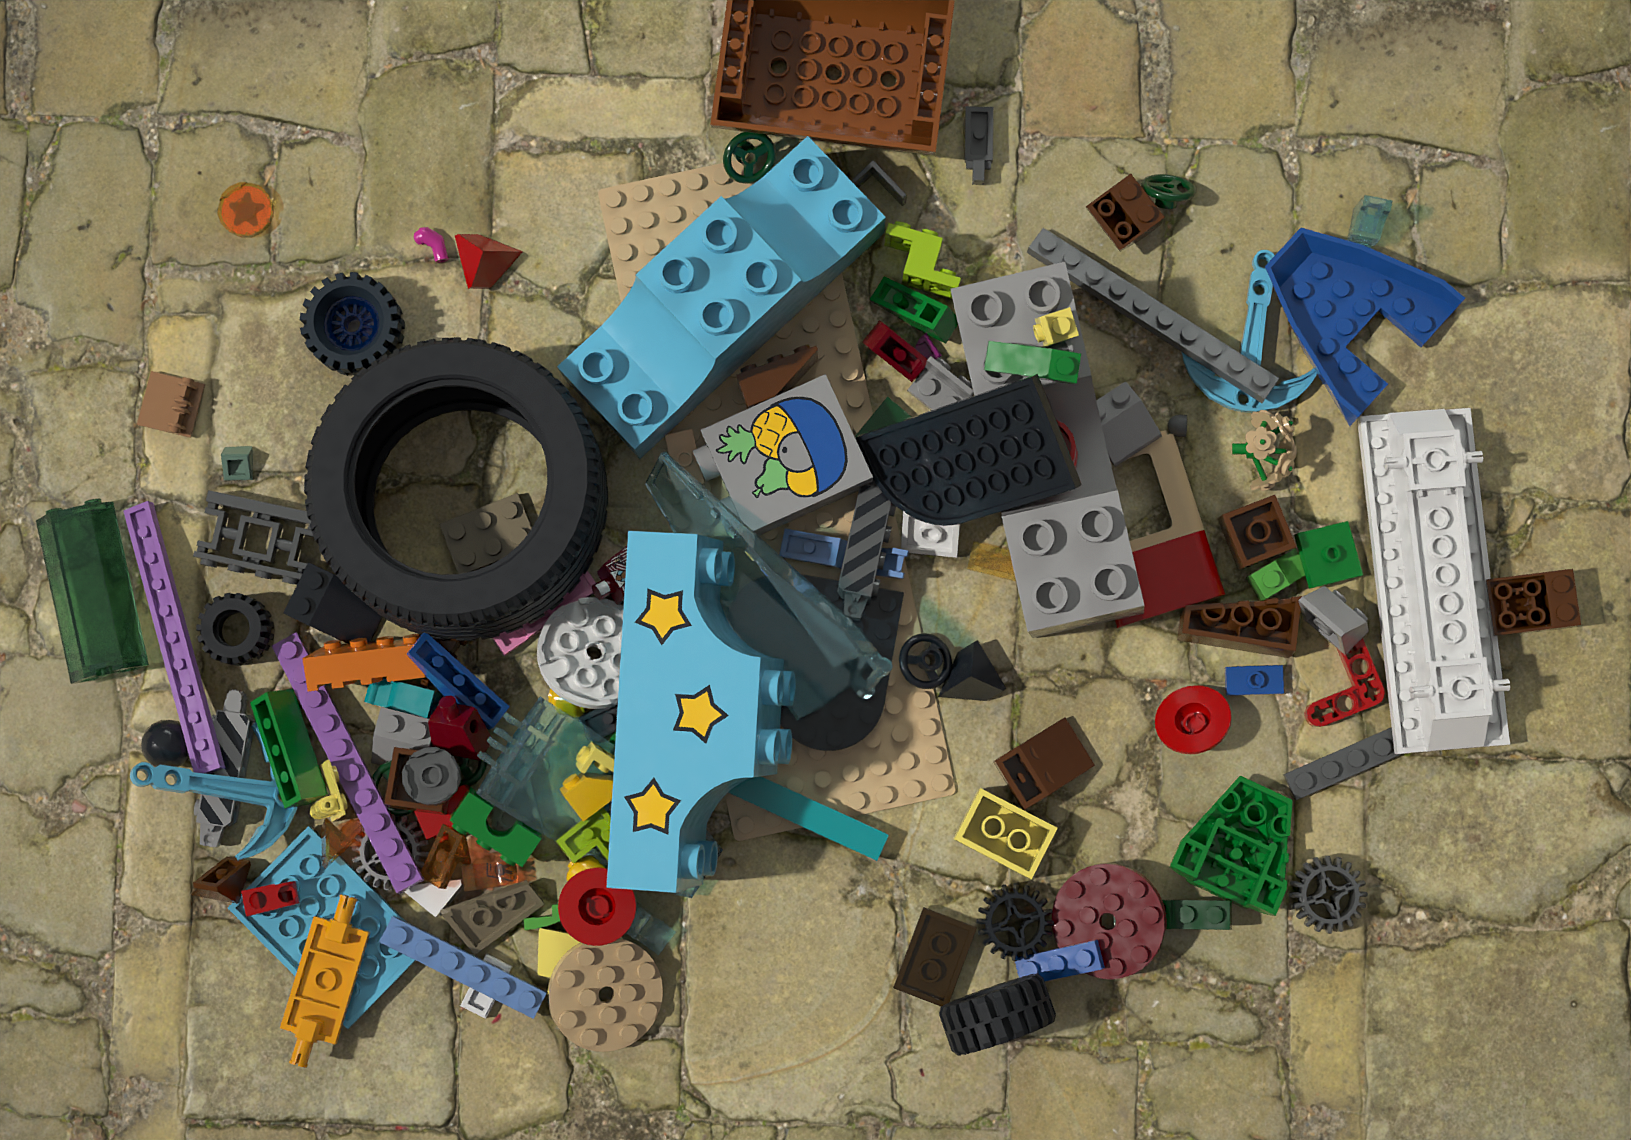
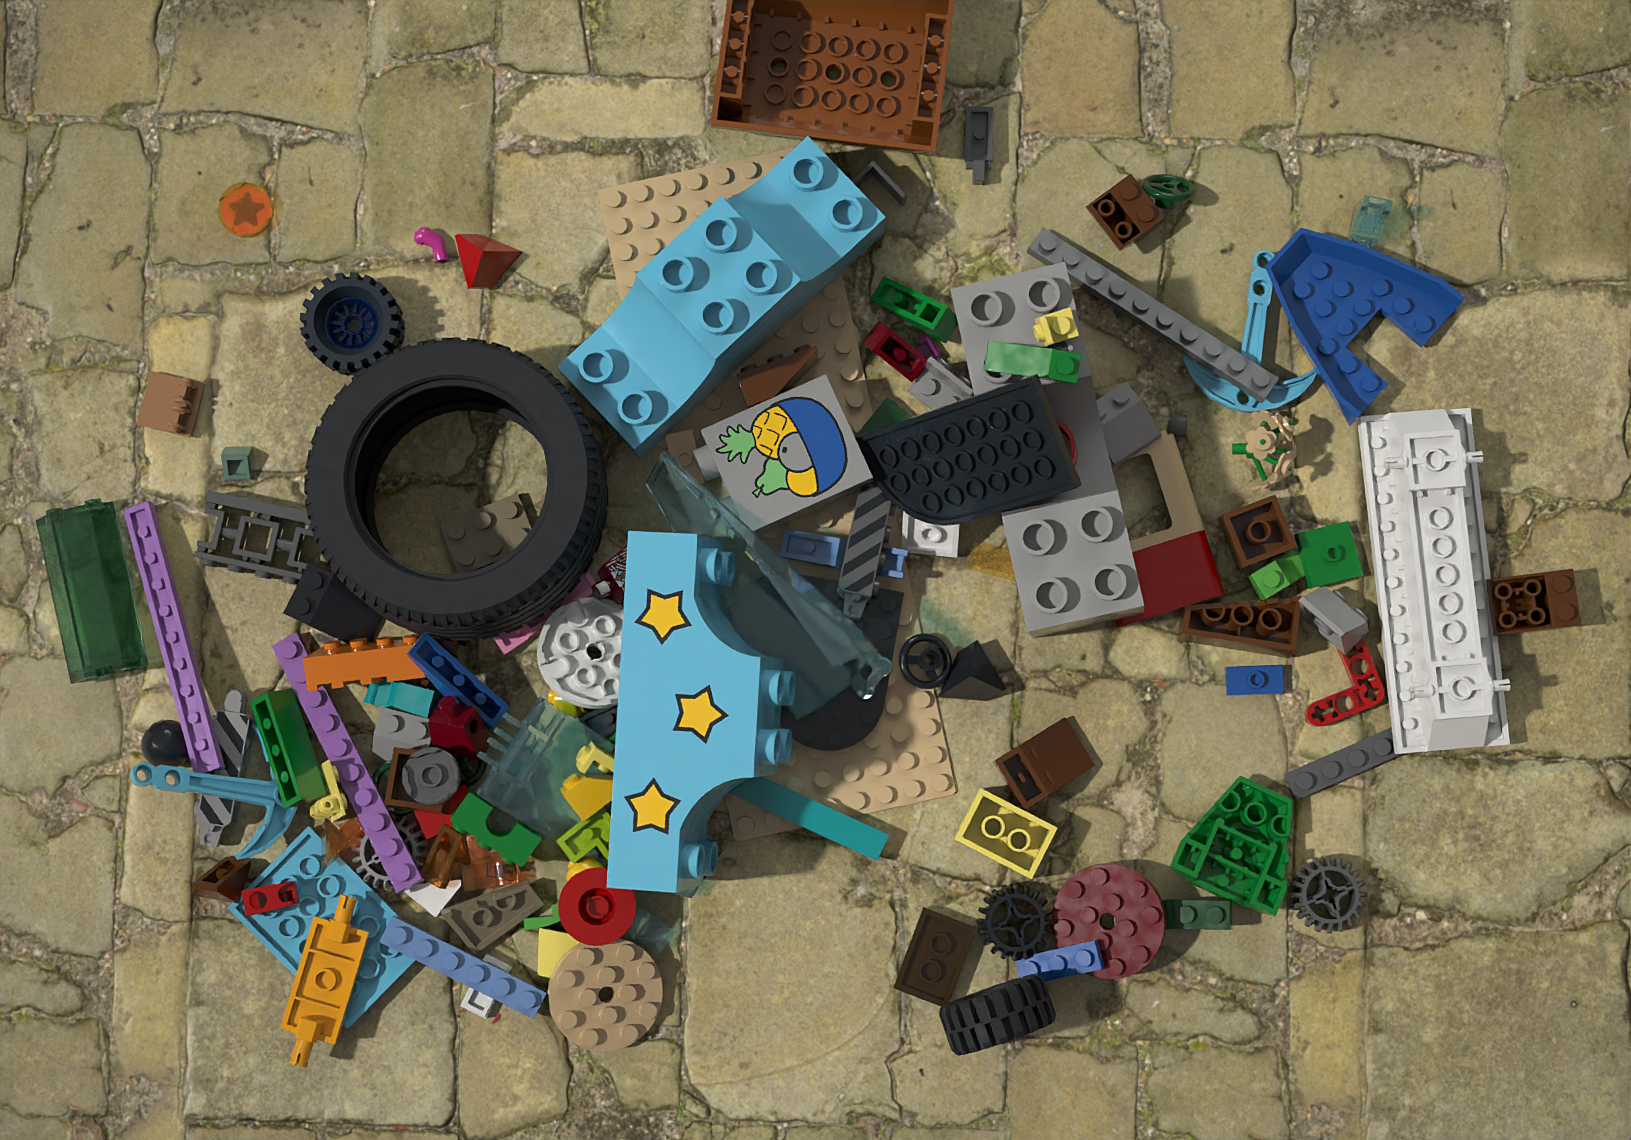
black tyre [196,593,275,666] -> none
dark green piece [723,132,776,184] -> none
lime bracket [884,221,961,299] -> none
red hat [1155,685,1232,754] -> none

